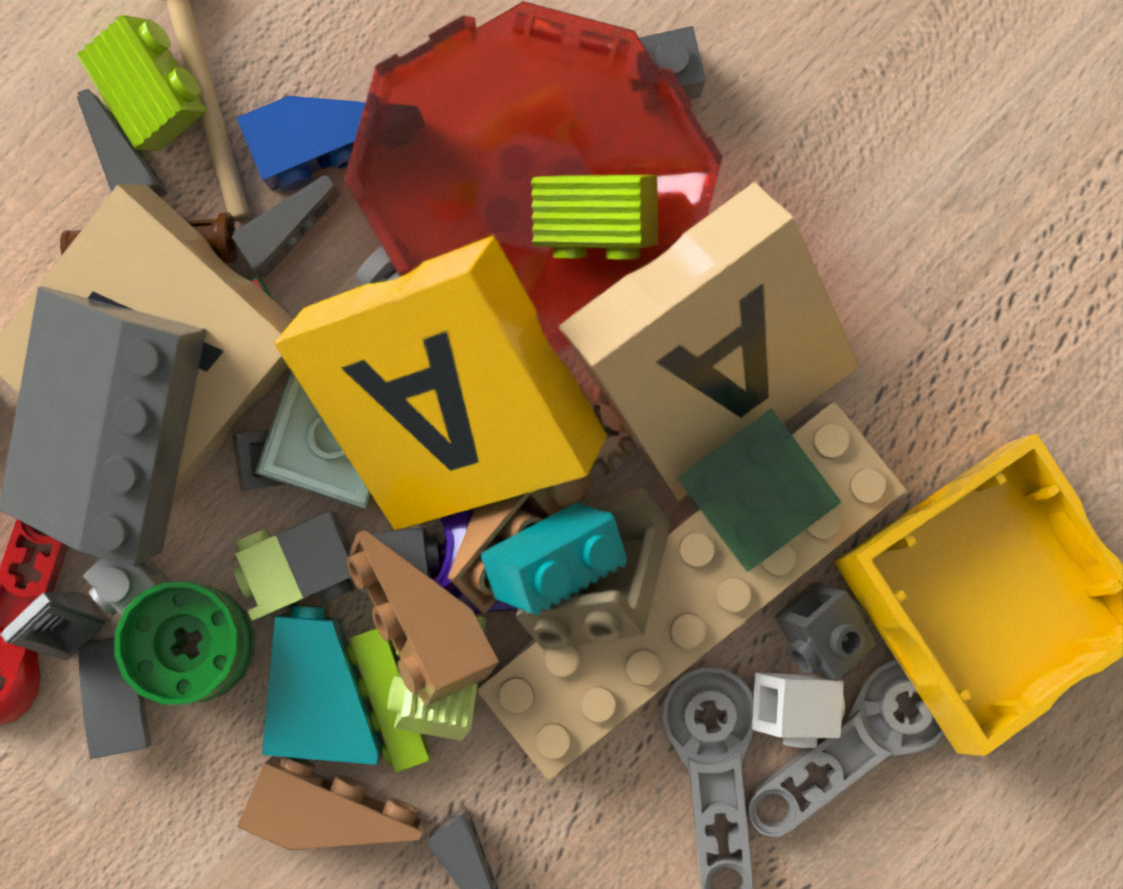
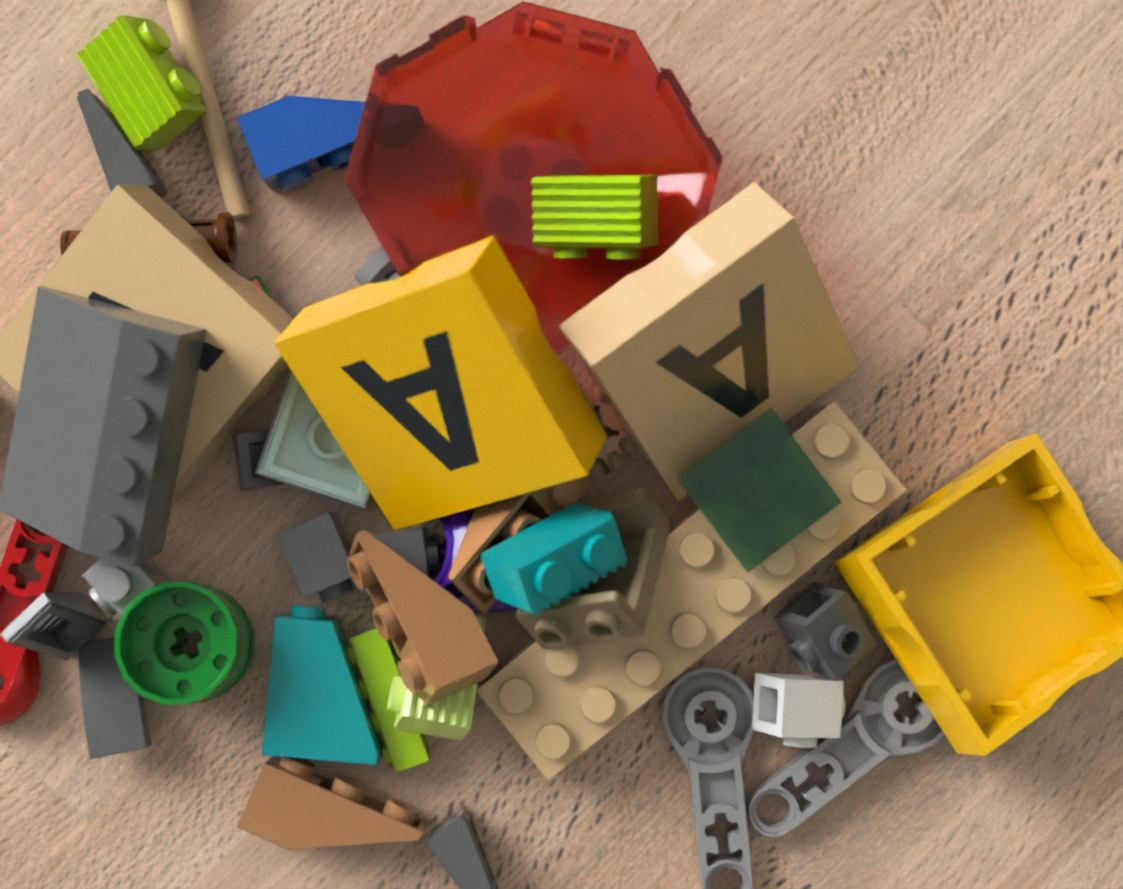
dark grey slope [232,175,340,278] -> none
yellowish green brick [234,529,305,621] -> none
dark grey brick [628,26,706,109] -> none

